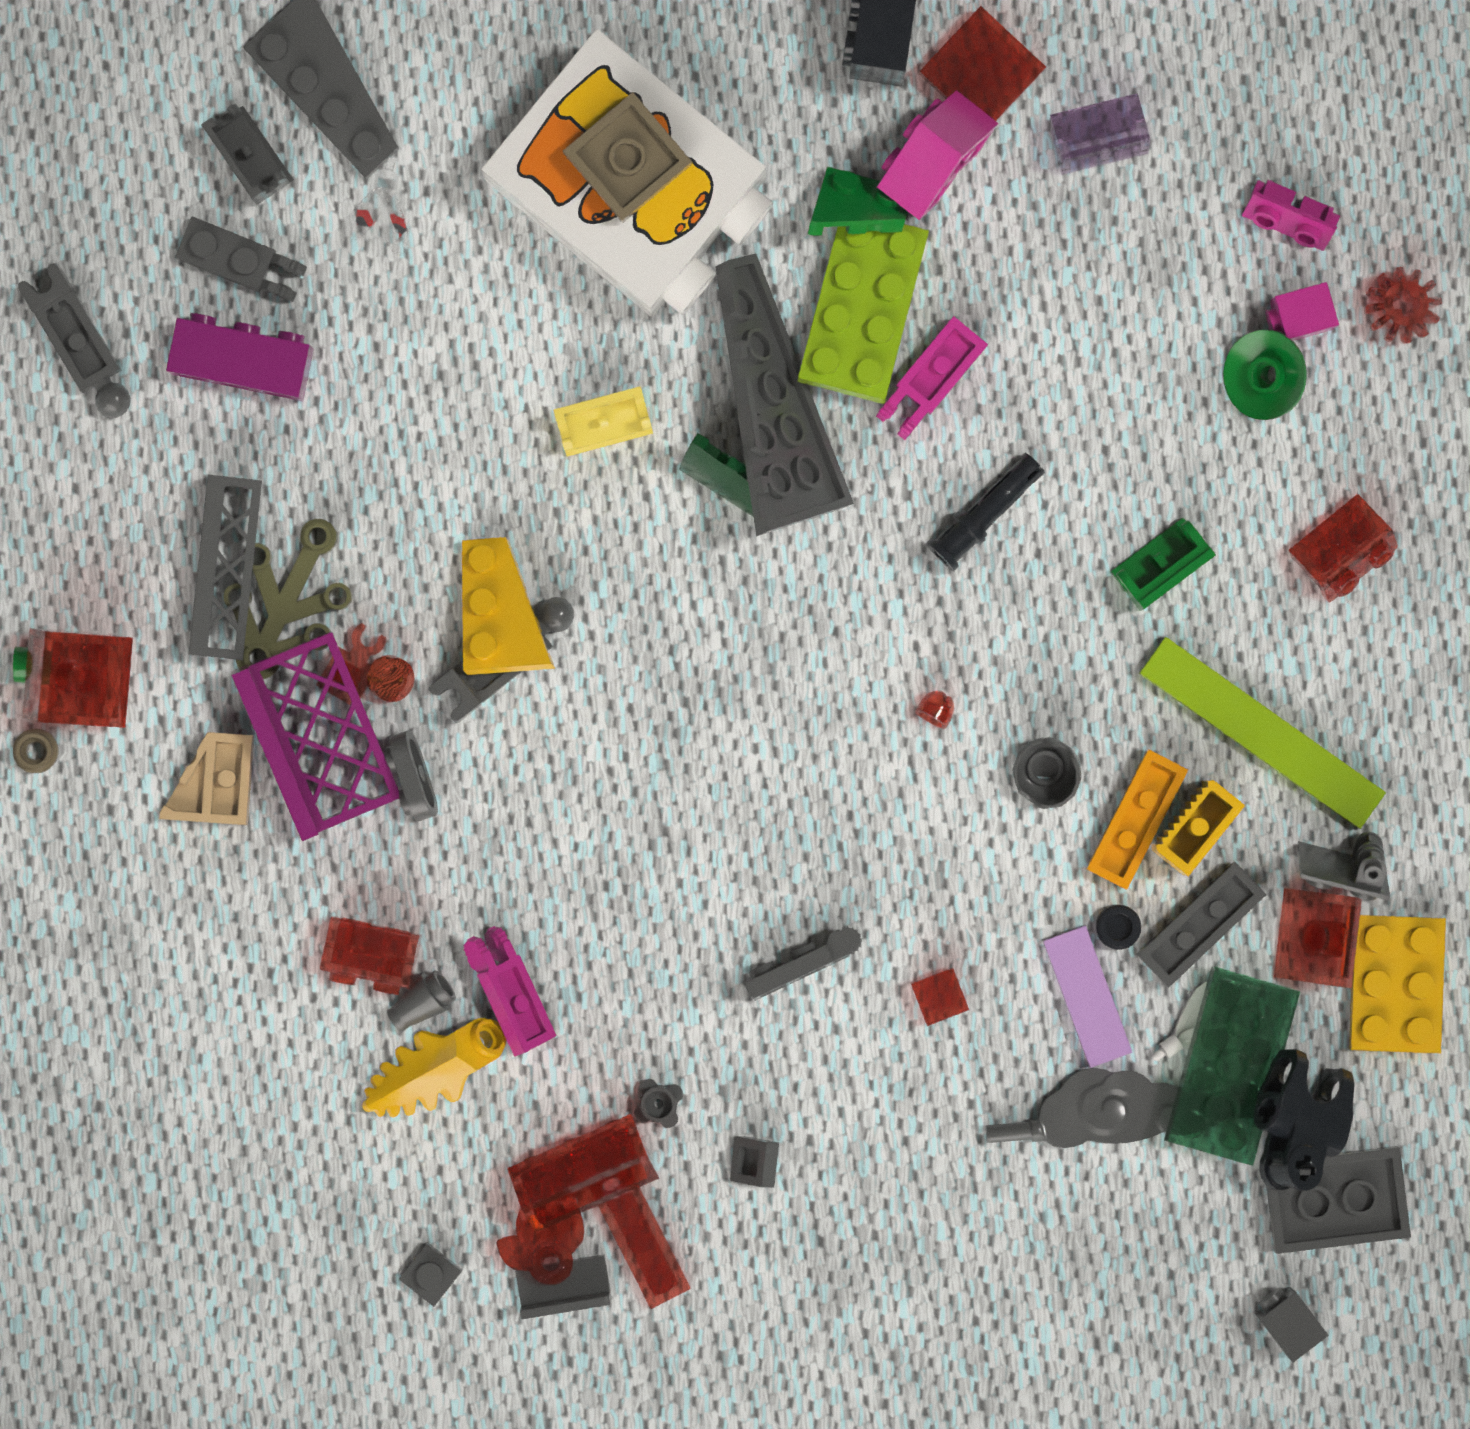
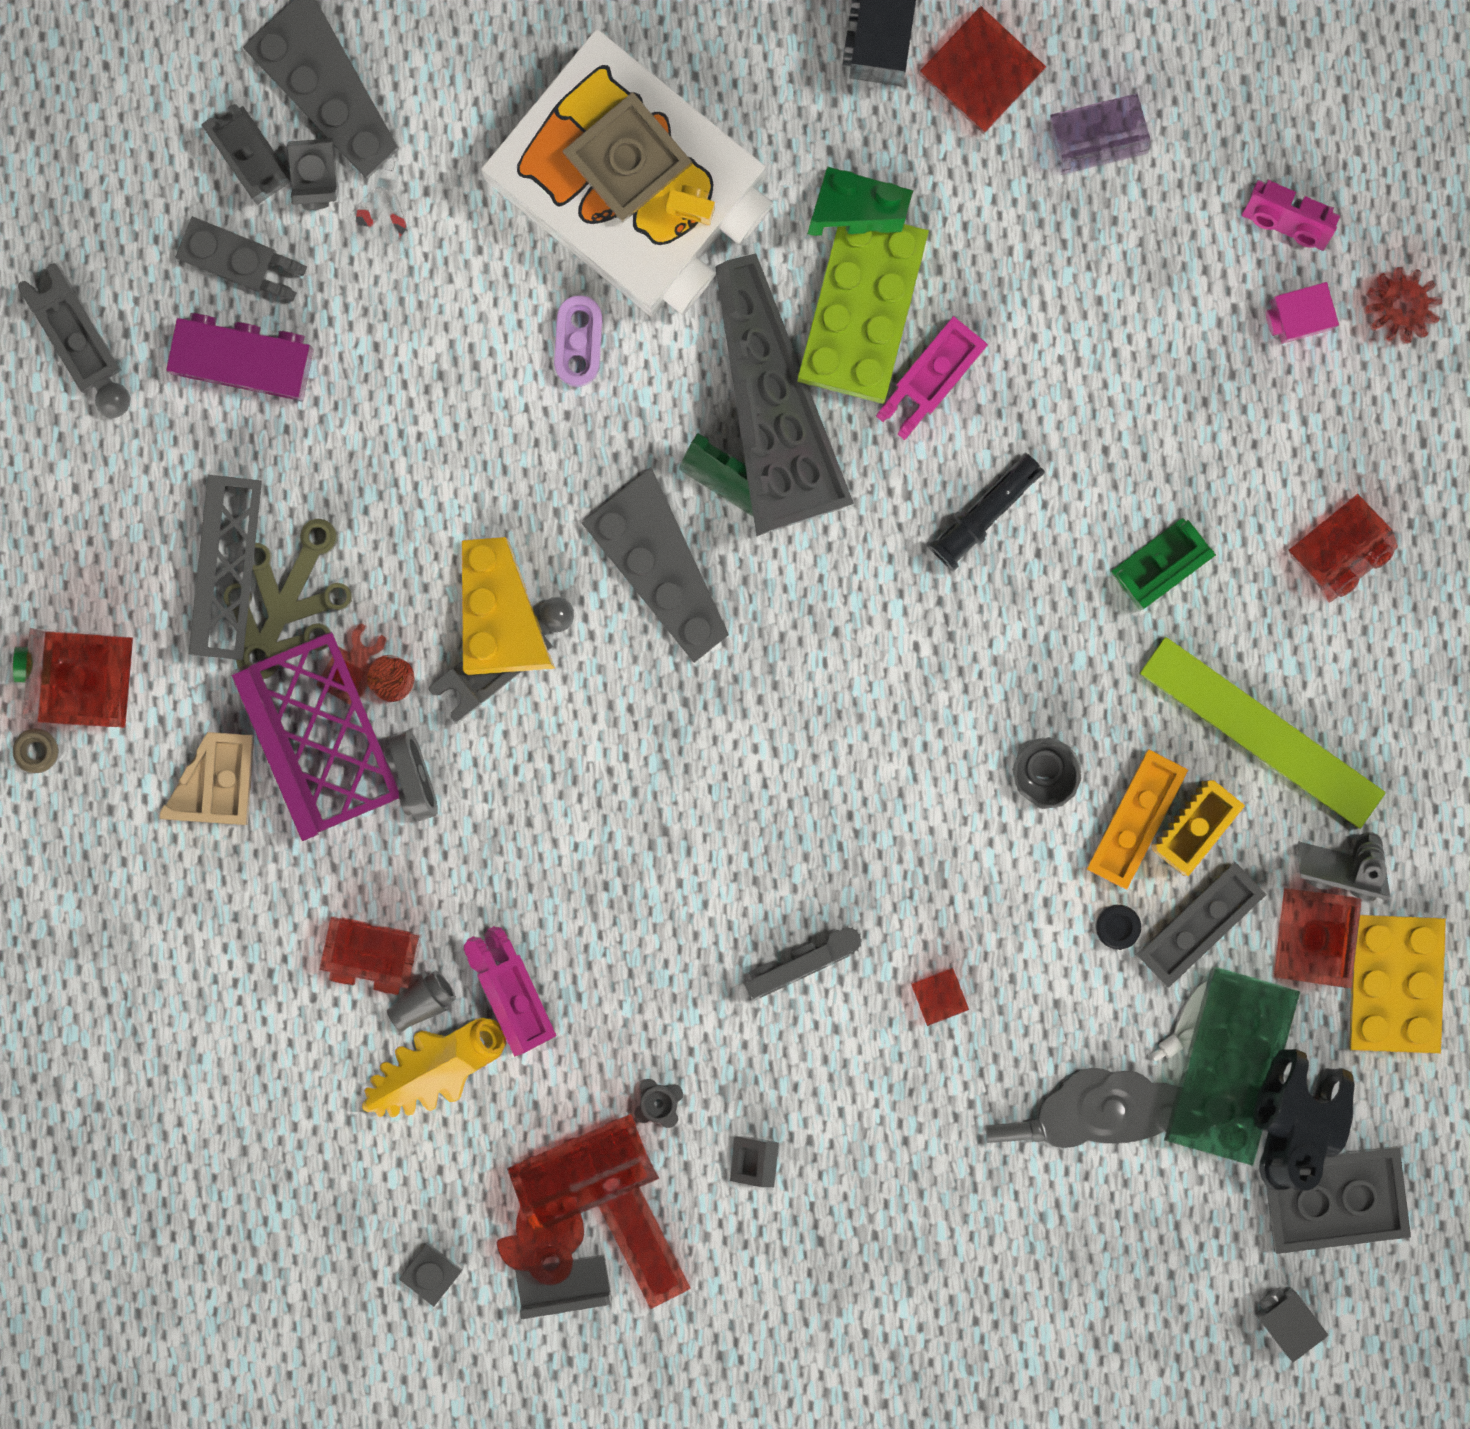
light yellow hinge [553,386,653,457] -> none
dark pink brick [877,90,999,220] -> none
clear red hinge [915,690,955,729] -> none
lavender tile [1043,925,1133,1068] -> none
green dish [1223,330,1307,420] -> none
none -> dark grey bracket [287,138,339,210]
none -> lavender plate [554,296,603,387]
none -> dark grey wing [582,467,729,663]
none -> yellow plate [666,185,715,226]

